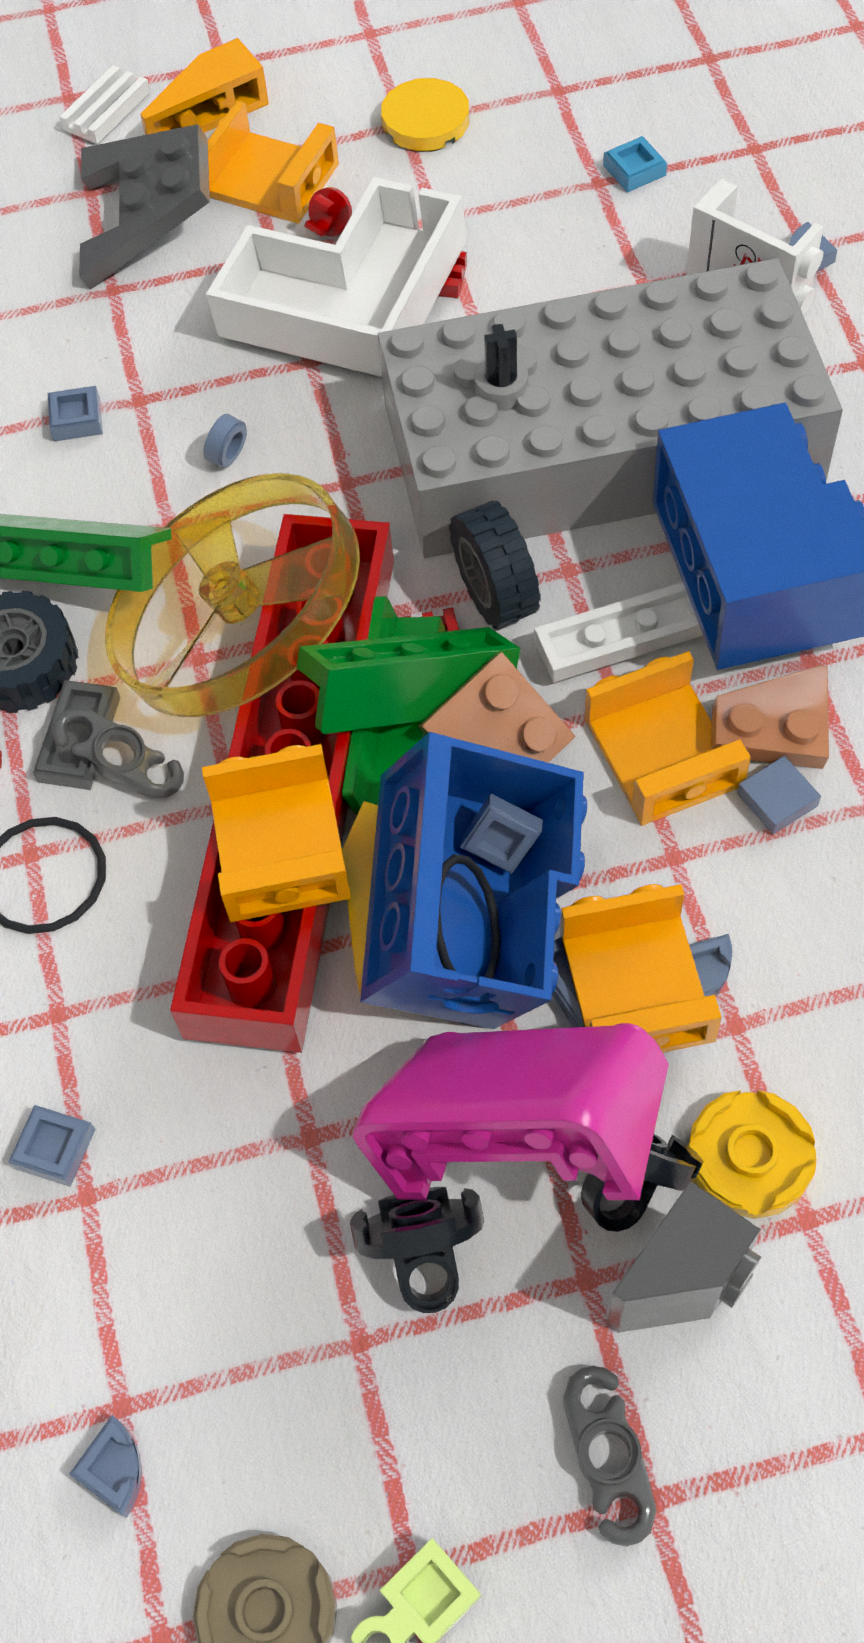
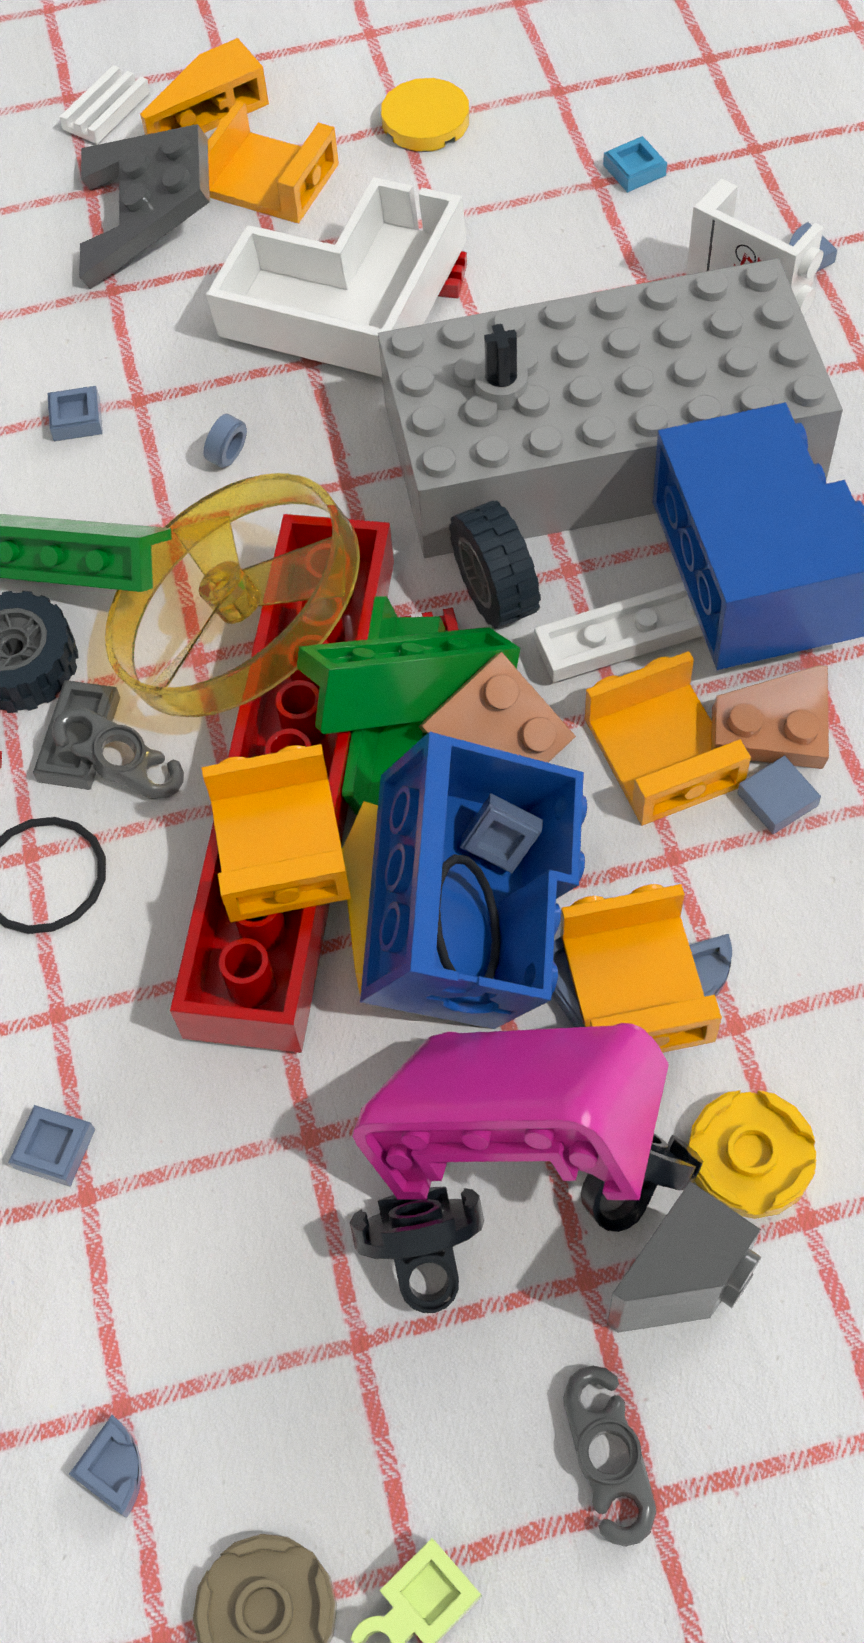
red plate [304,187,352,237] -> none

